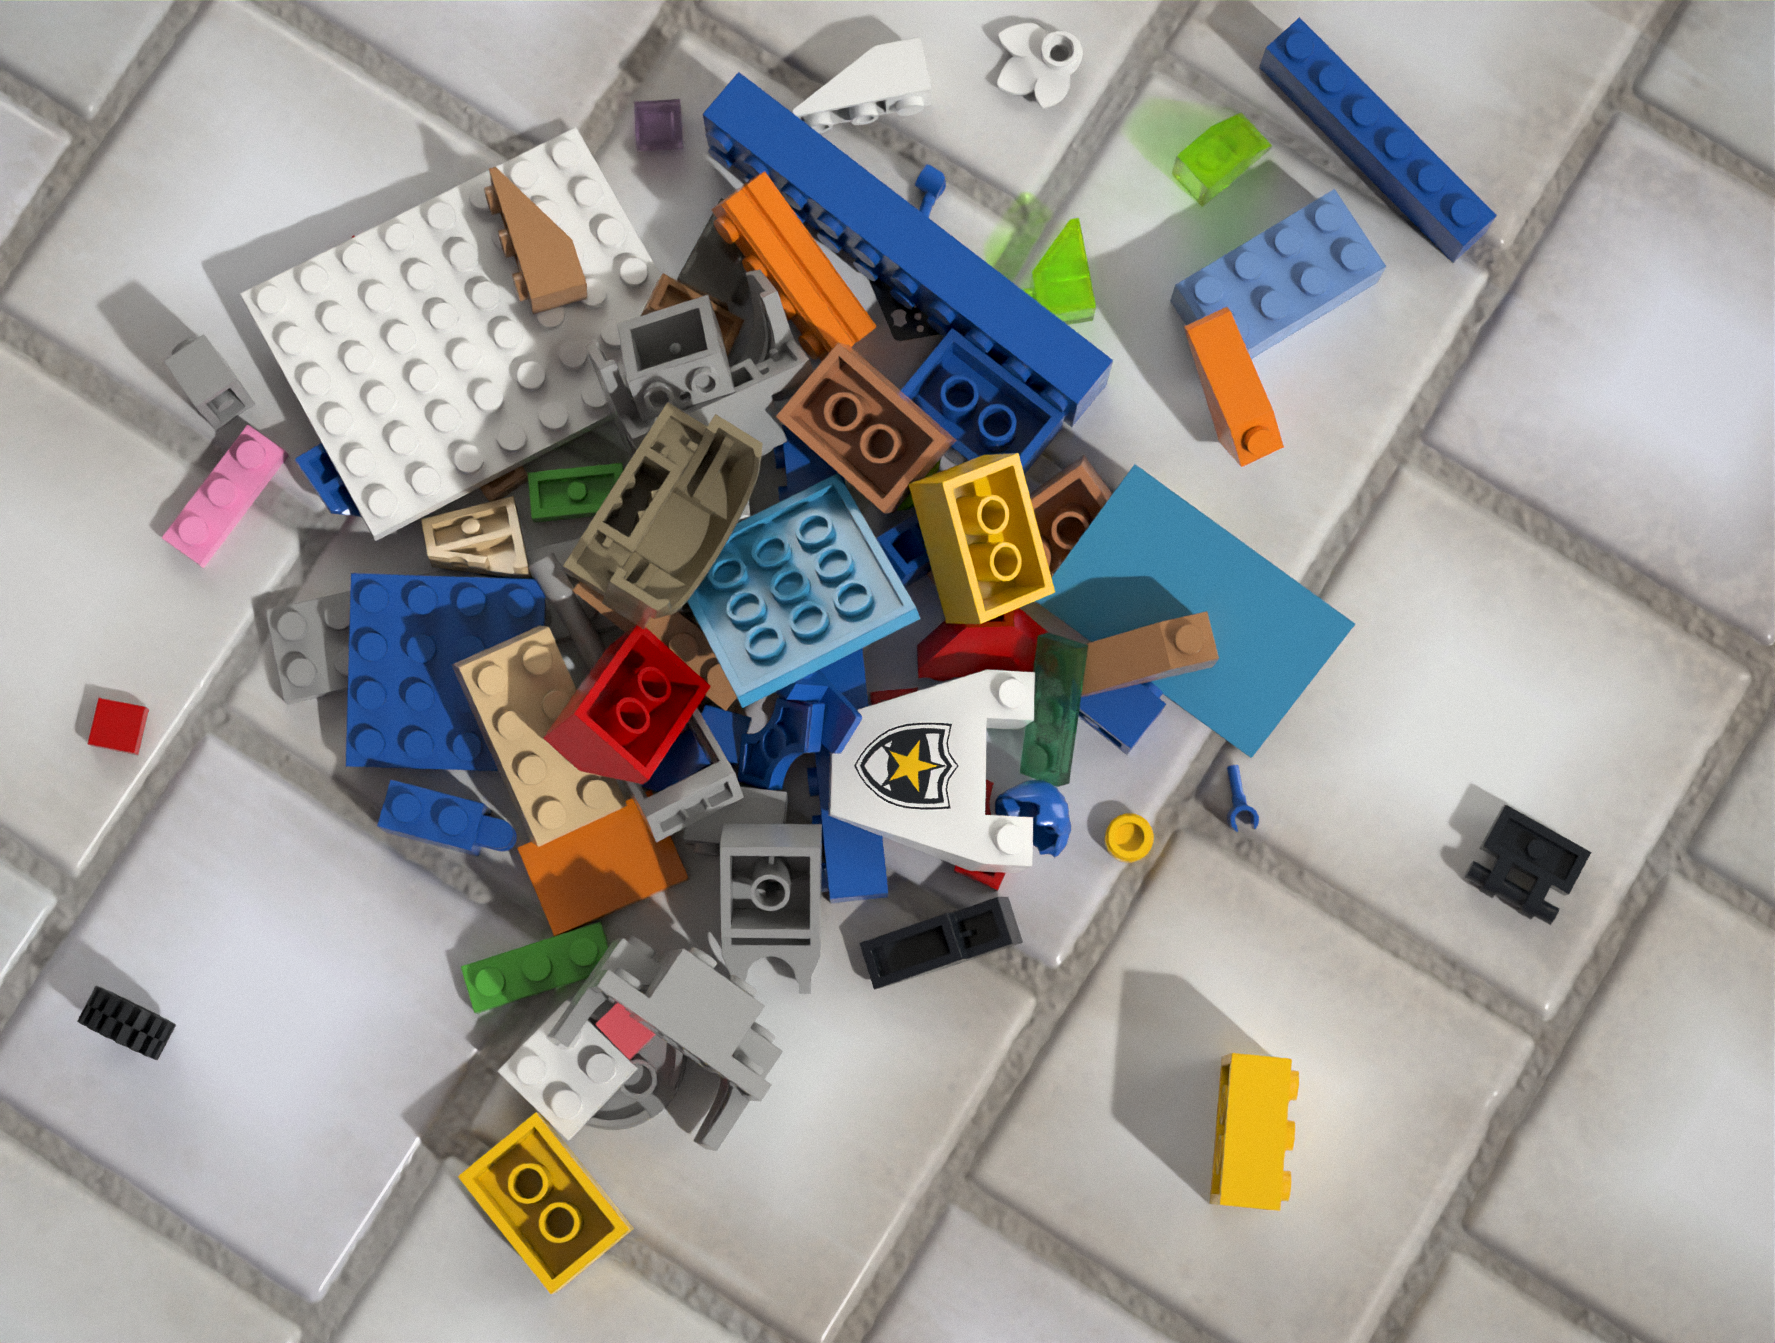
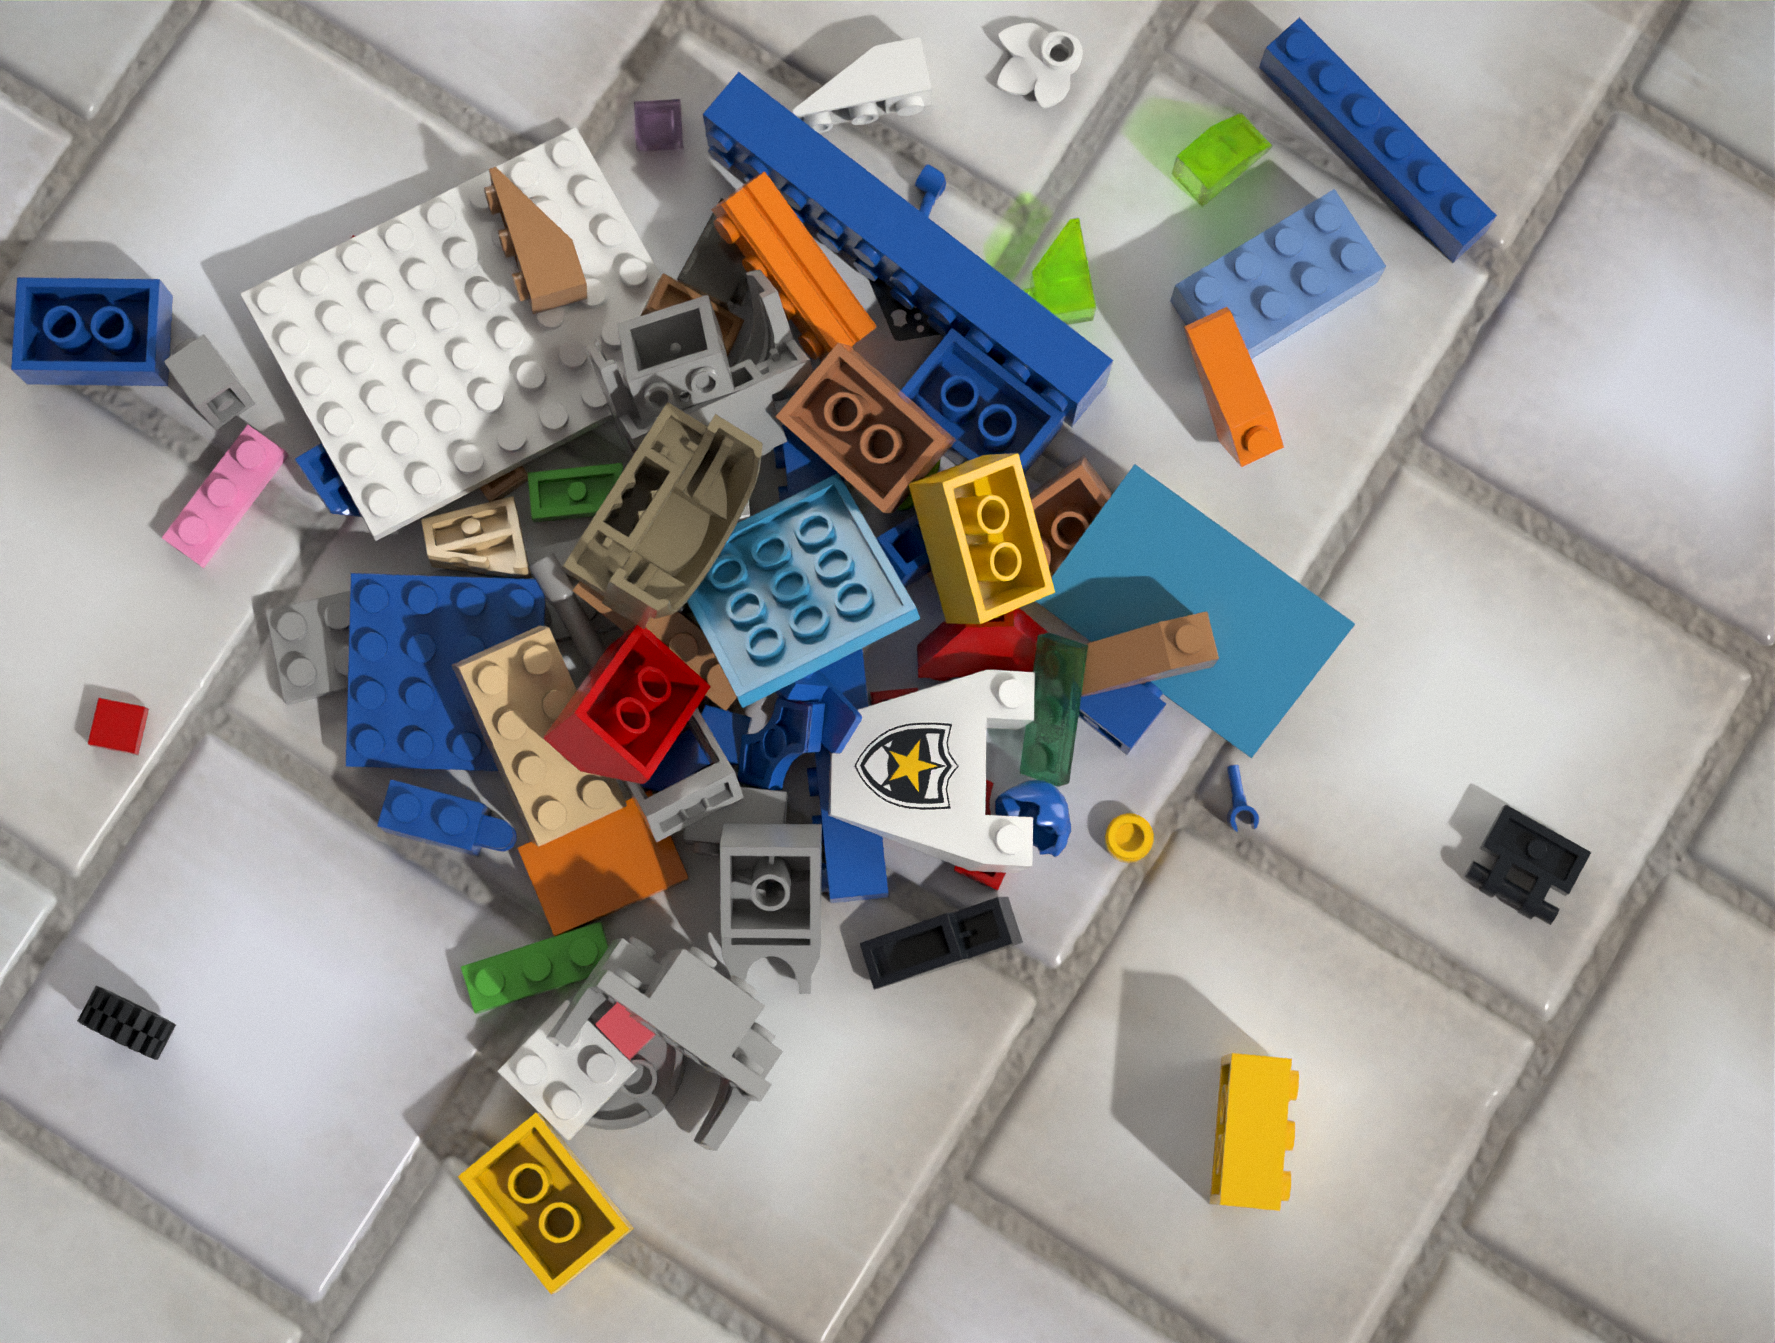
none -> blue brick [11,277,173,386]

